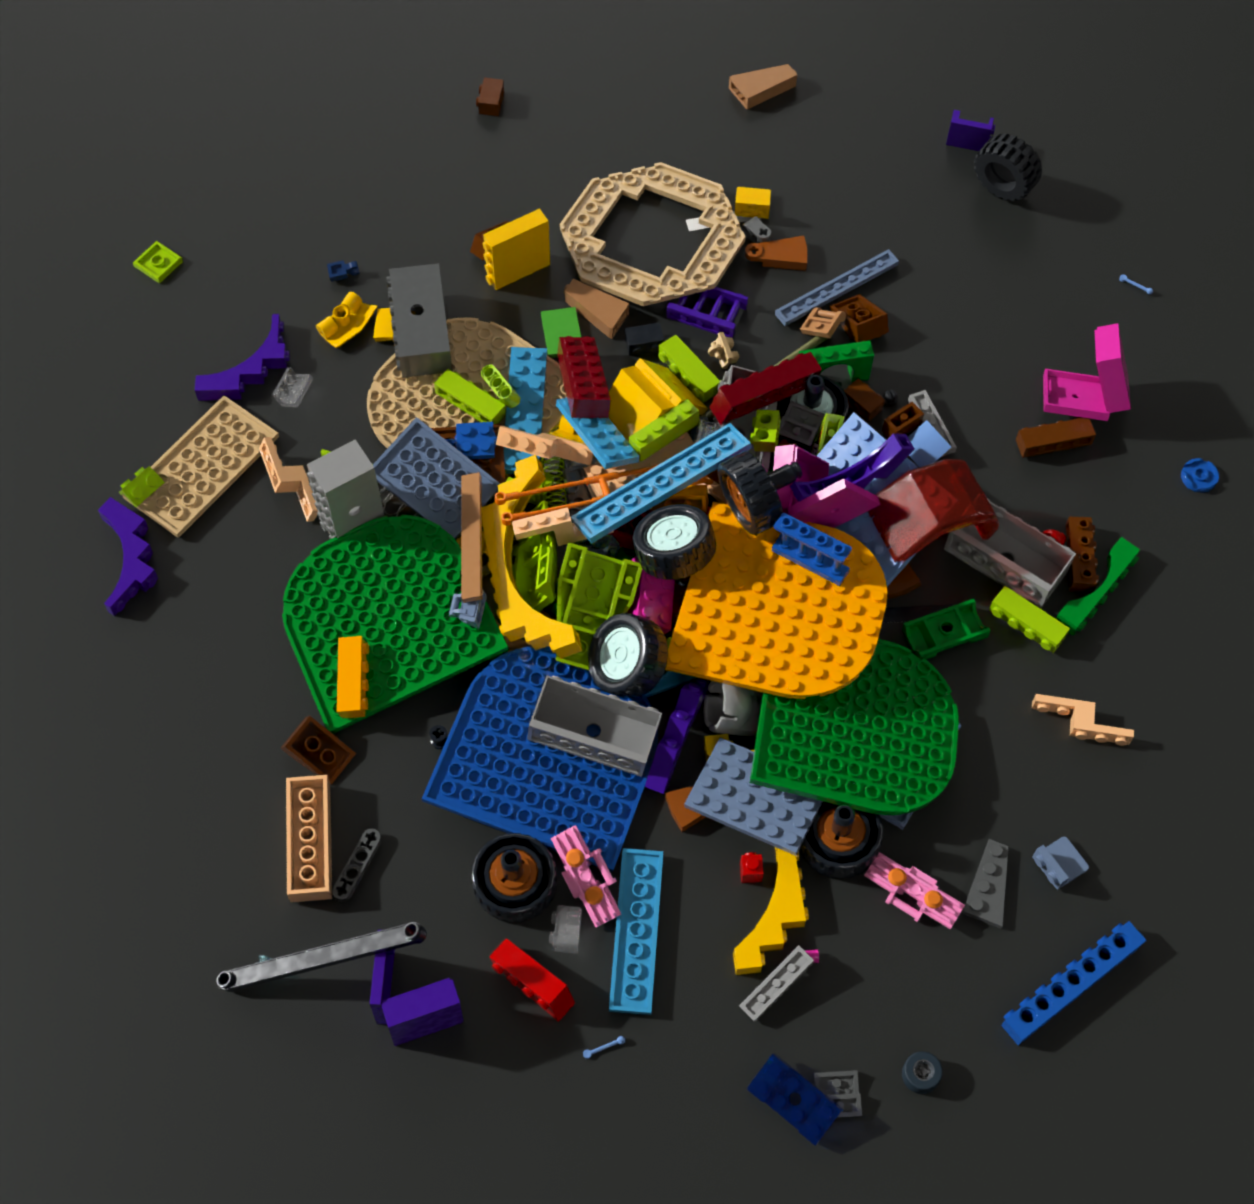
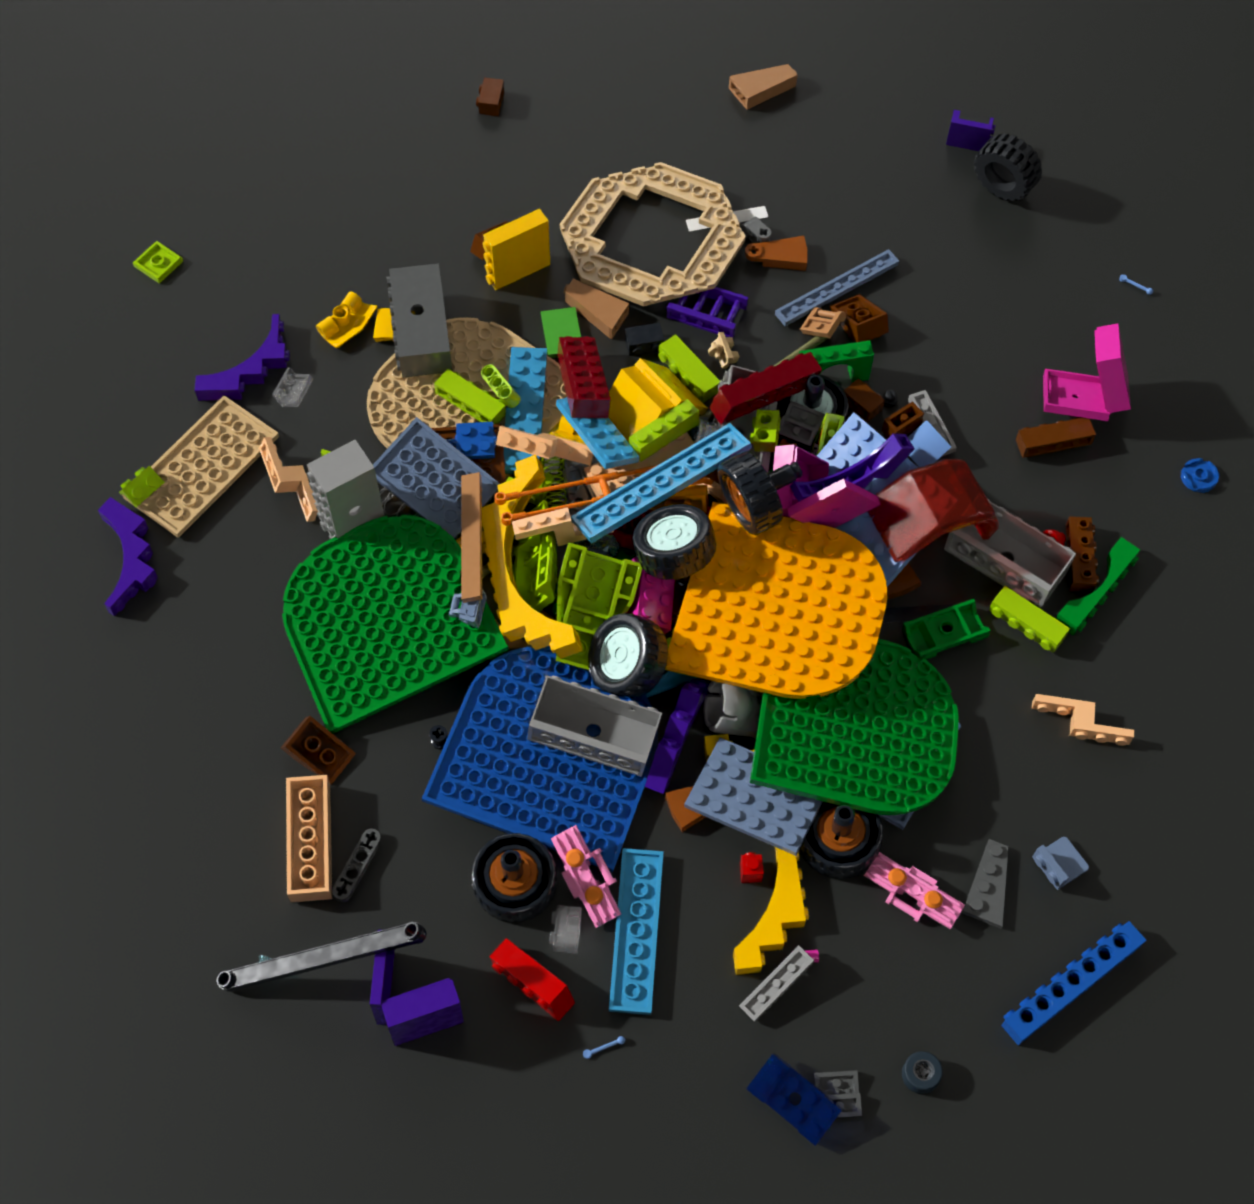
dark blue plate [327,260,360,282] -> none
light orange brick [337,636,369,719] -> none
yellow bracket [734,187,771,219] -> none
blue fence [772,513,852,586] -> none

